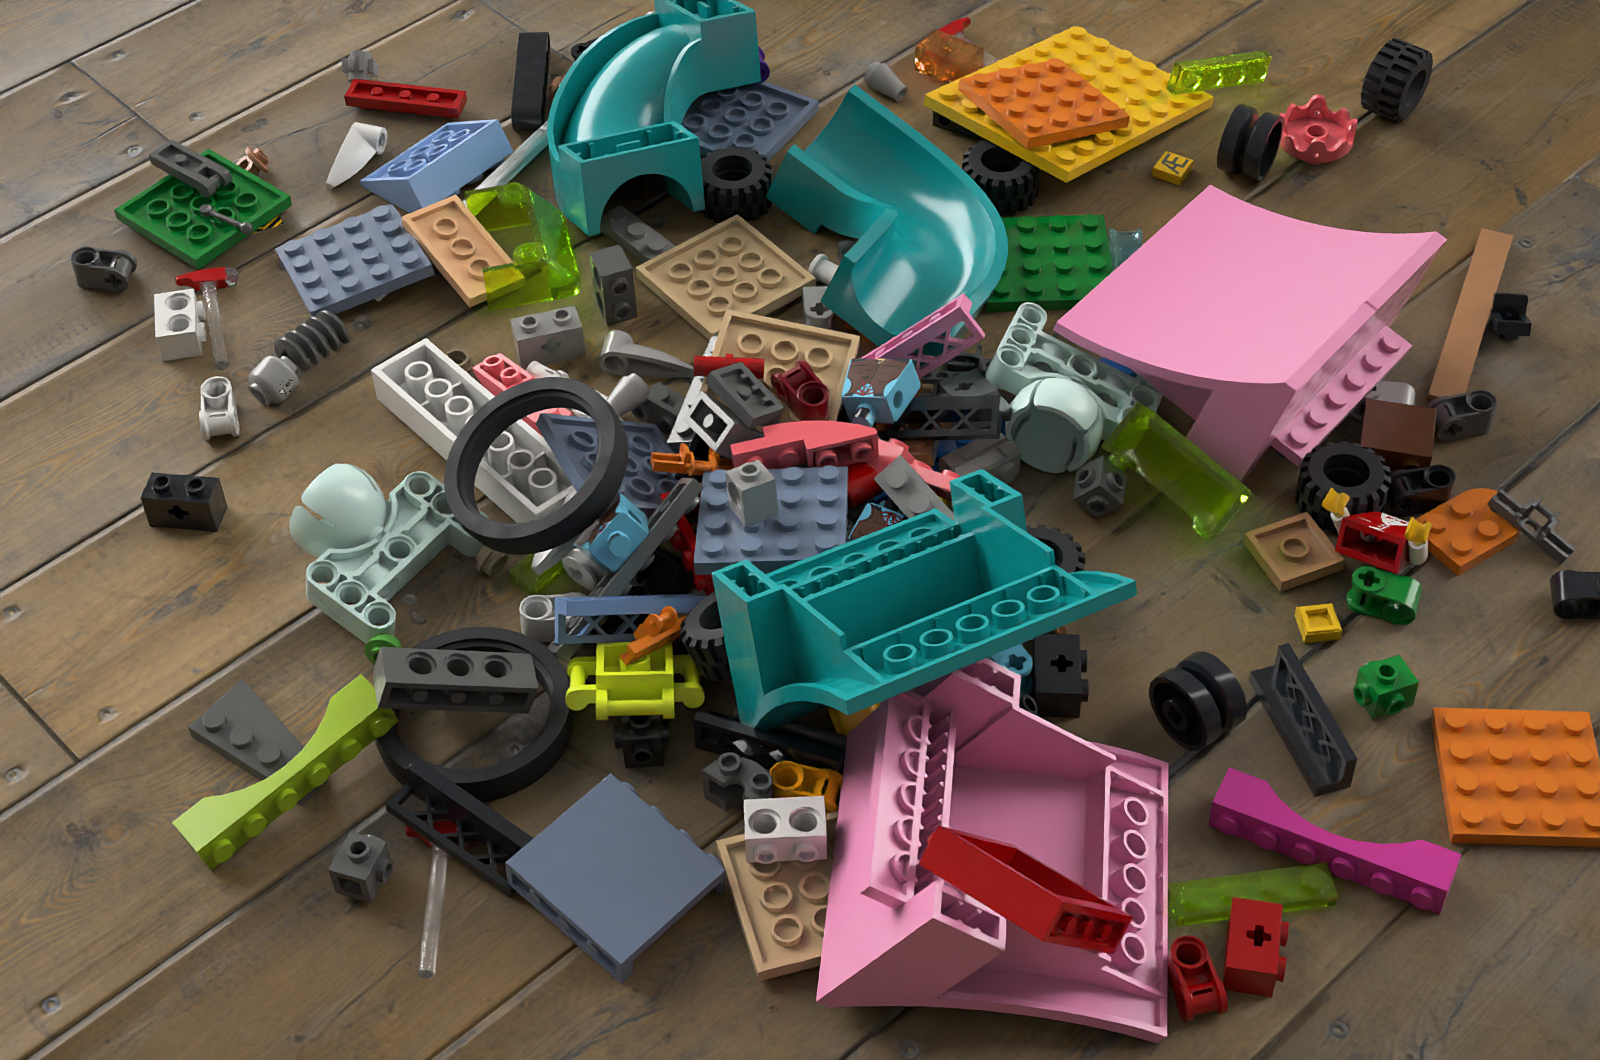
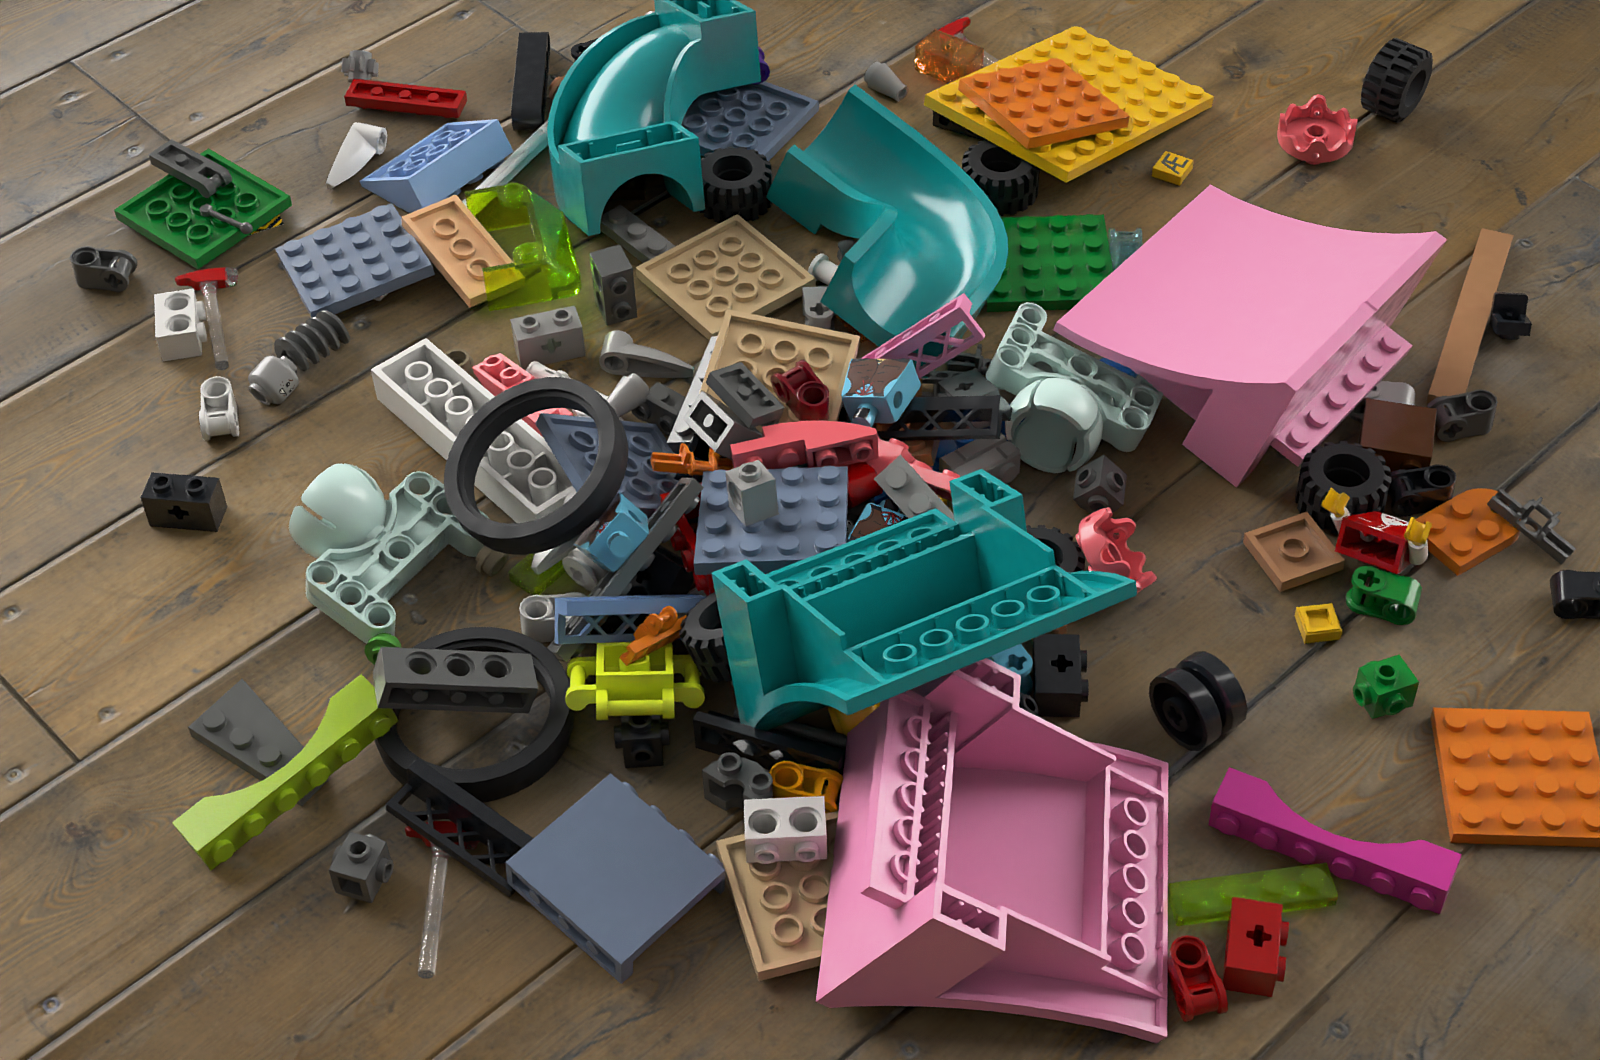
nougat plate [236,147,270,176] -> none
red pin [693,353,765,379] -> none
red window [919,825,1133,954] -> none
clear neon green windscreen [1101,402,1256,540] -> none
clear neon green plate [1166,50,1273,95] -> none
black wheel [1217,104,1284,182] -> none
black fence [1249,643,1357,797] -> none
none -> coral plate [1076,507,1157,593]

